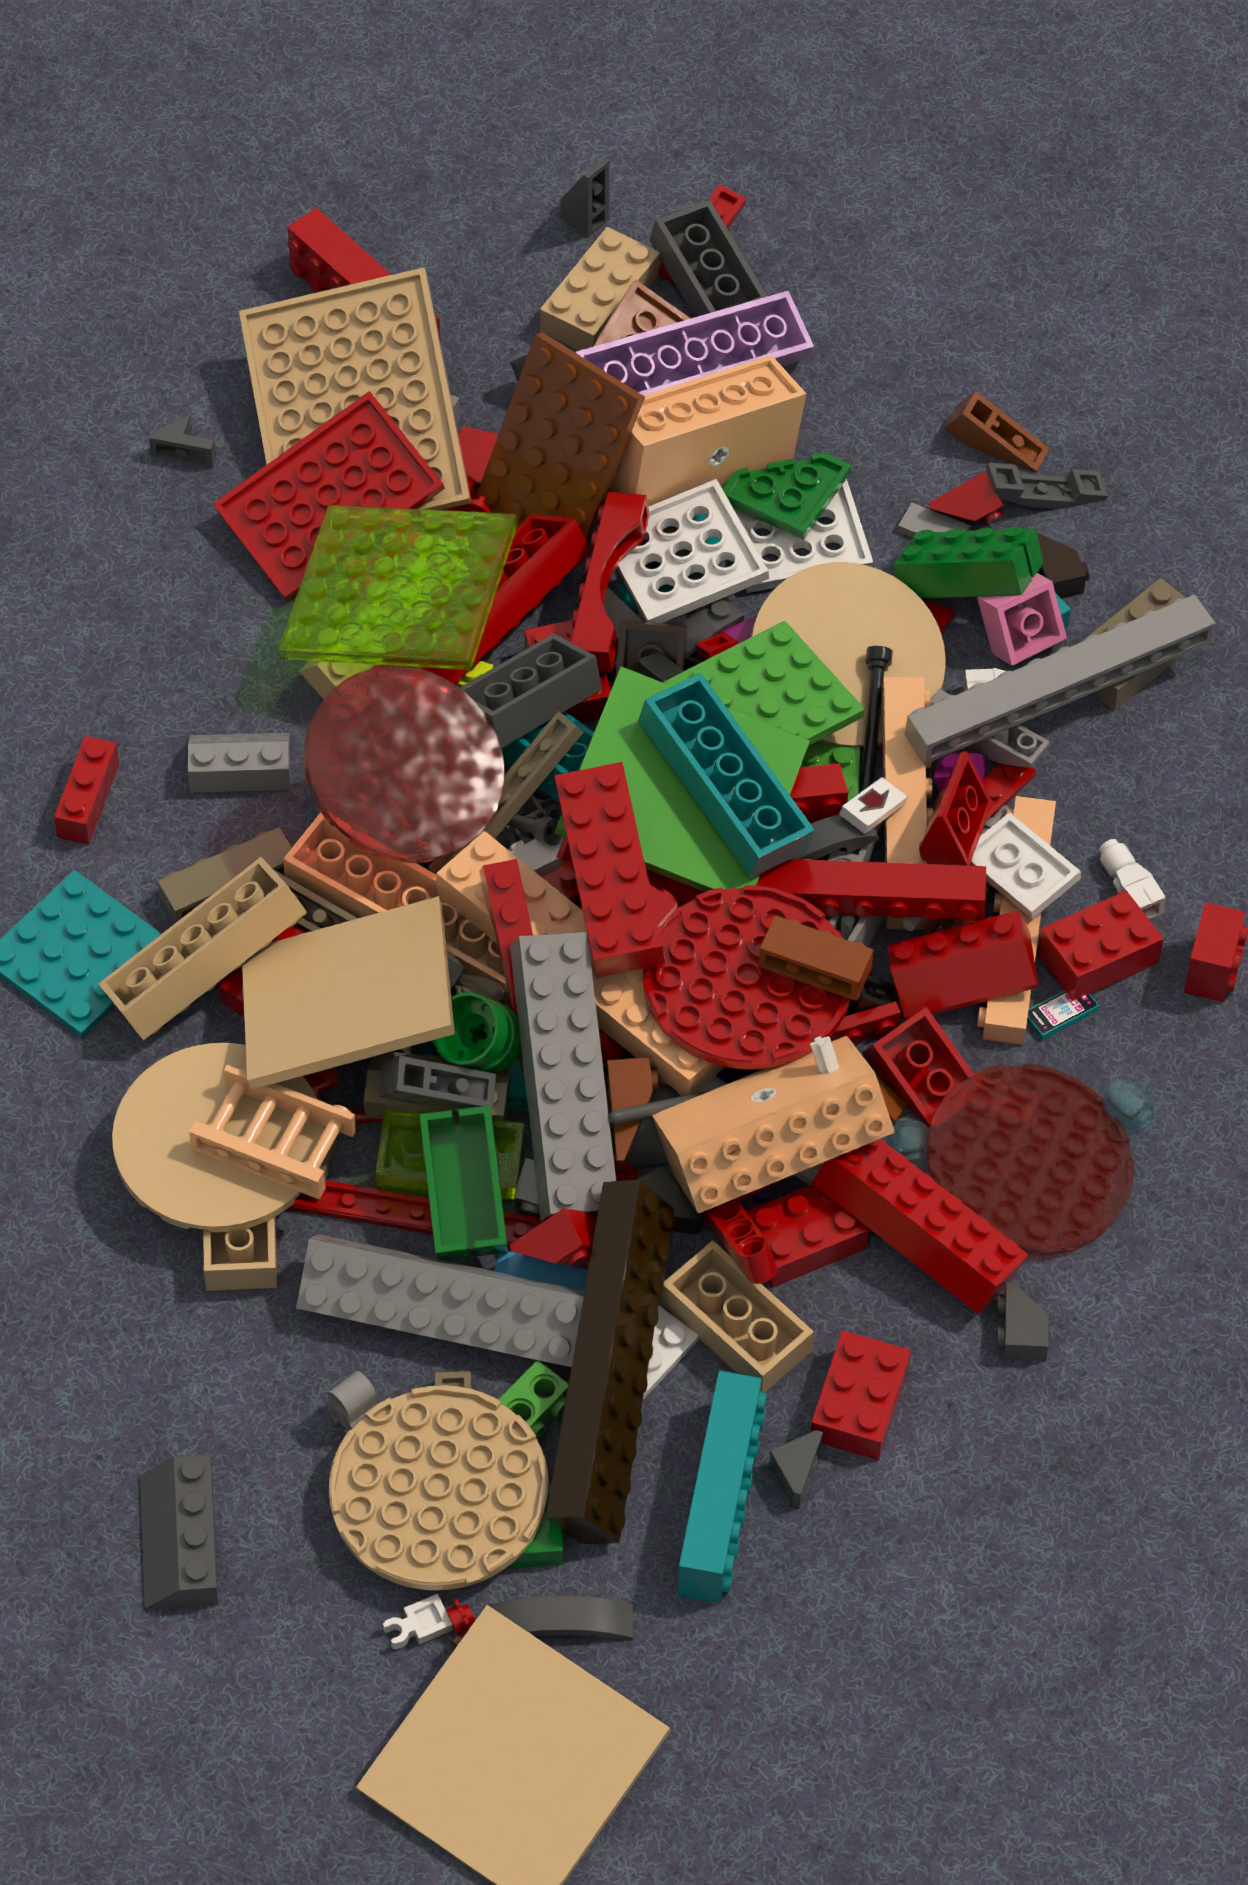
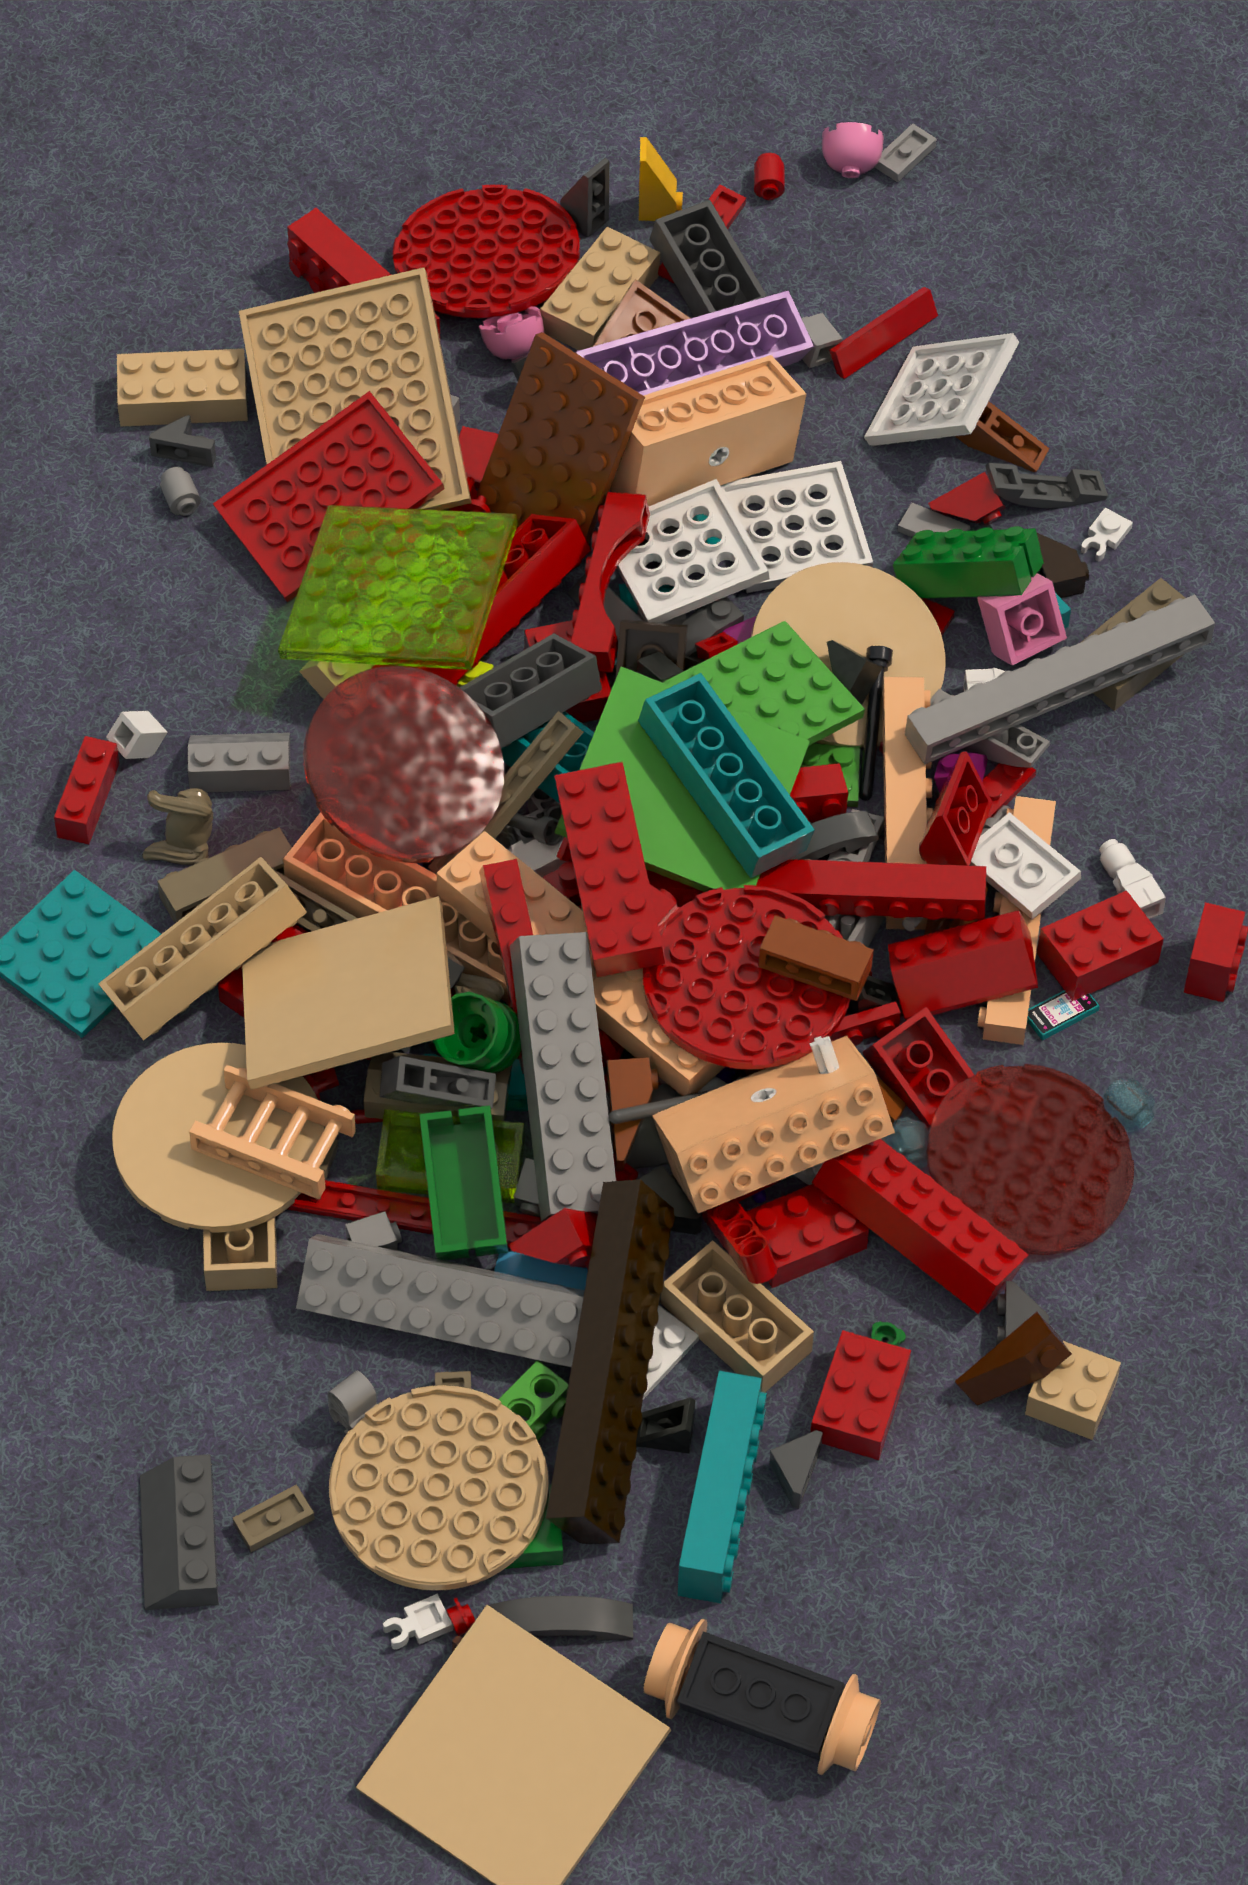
green plate [722,452,851,540] -> none
white tile [839,777,908,834] -> none
none -> white brick [106,711,168,759]
none -> tan brick [117,349,248,427]
none -> dark tan hair [142,788,213,865]
none -> light grey brick [160,467,201,516]
none -> dark tan plate [232,1484,315,1553]
none -> light grey brick [345,1211,402,1251]
none -> red tile [393,184,580,318]
none -> bright pink cylinder [479,306,544,361]
none -> pearl dark grey slope [636,1397,696,1454]
none -> yellow slope [639,137,683,221]
none -> black brick [644,1619,881,1775]
none -> red brick [754,153,785,200]
none -> light grey brick [801,313,842,368]
none -> bright pink cylinder [822,122,884,178]
none -> pearl dark grey slope [827,640,883,705]
none -> red tile [829,287,938,379]
none -> white piece [864,333,1019,446]
none -> green plate [870,1322,906,1346]
none -> light grey plate [875,124,937,182]
none -> reddish brown slope [955,1312,1072,1406]
none -> tan brick [1025,1341,1121,1440]
none -> white plate [1081,508,1133,562]

